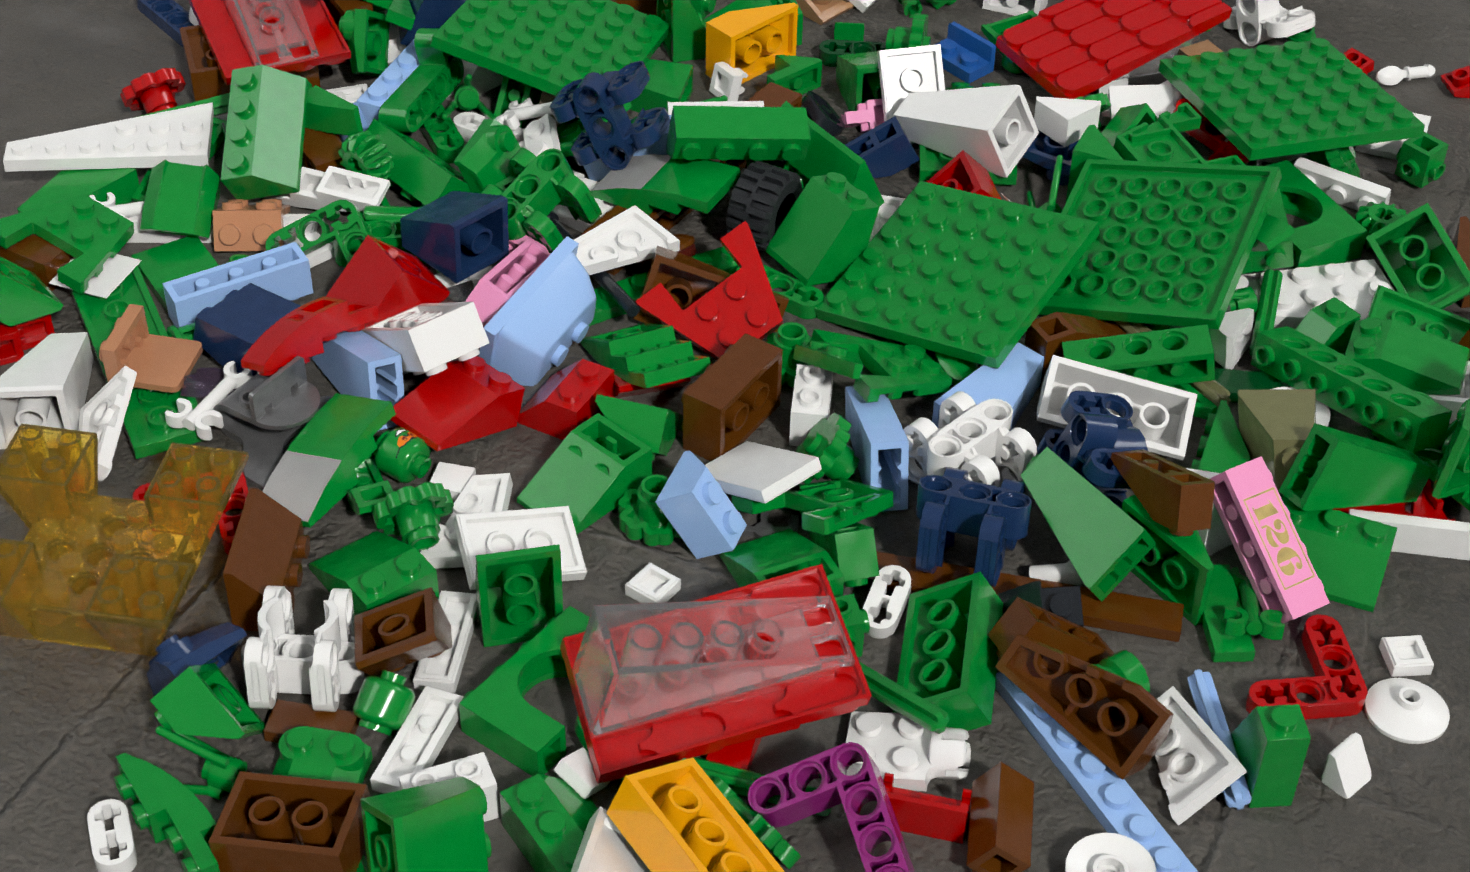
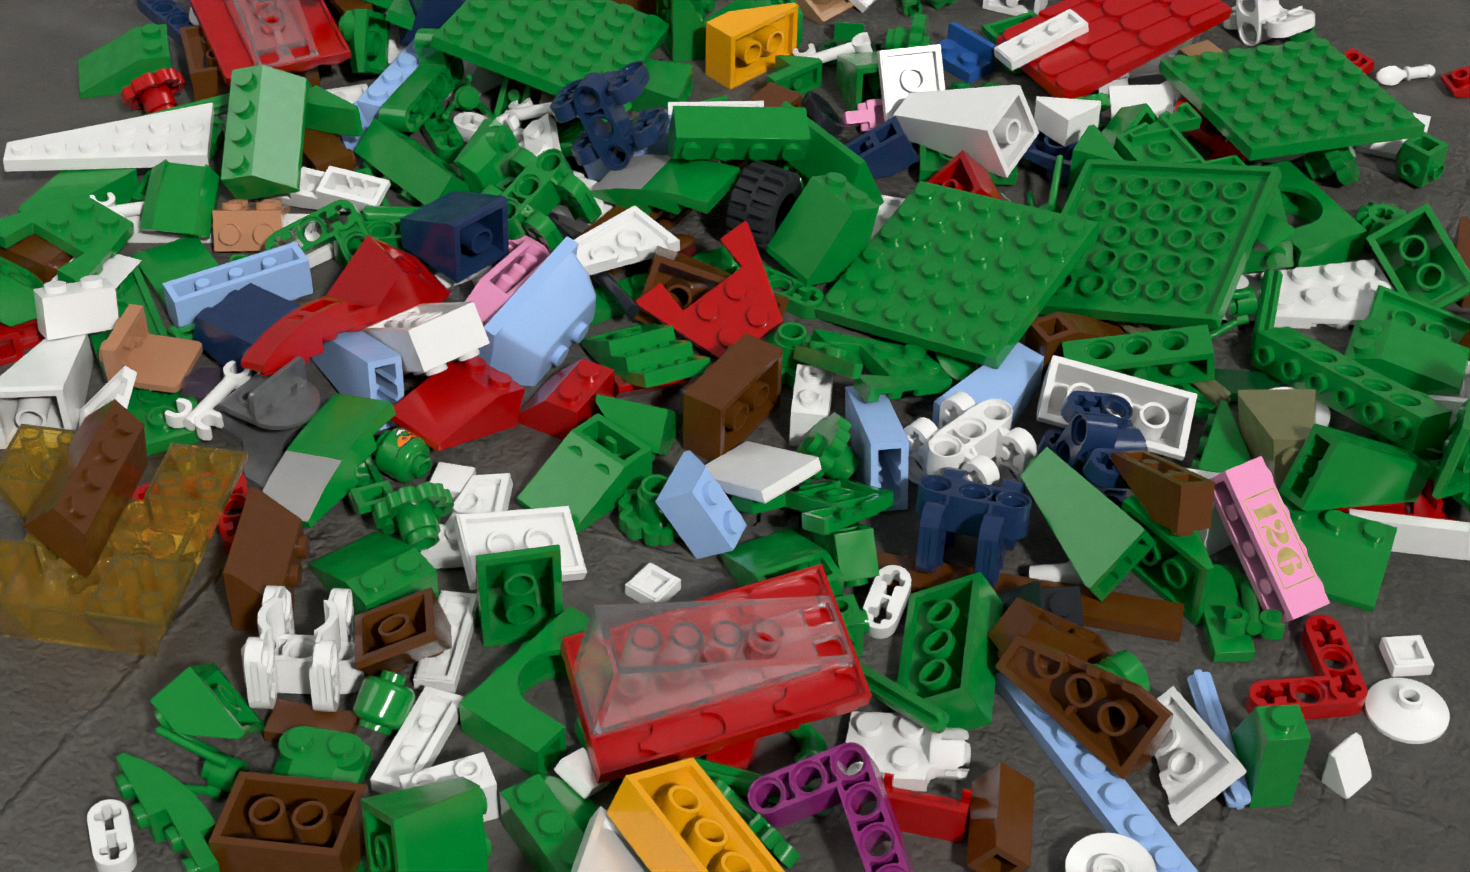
dark blue slope [146,622,247,696] -> none
green gear [338,130,395,180] -> none
white tile [709,62,748,101] -> none
white slope [1209,308,1254,370] -> none
white plate [1294,156,1391,211] -> none
green slope [1295,297,1361,353] -> none
none -> reddish brown slope [23,399,148,577]
none -> white brick [33,275,119,340]
none -> green slope [78,23,173,99]
none -> green arm [788,723,827,763]
none -> white bar [792,32,873,63]
none -> white tile [994,9,1089,71]

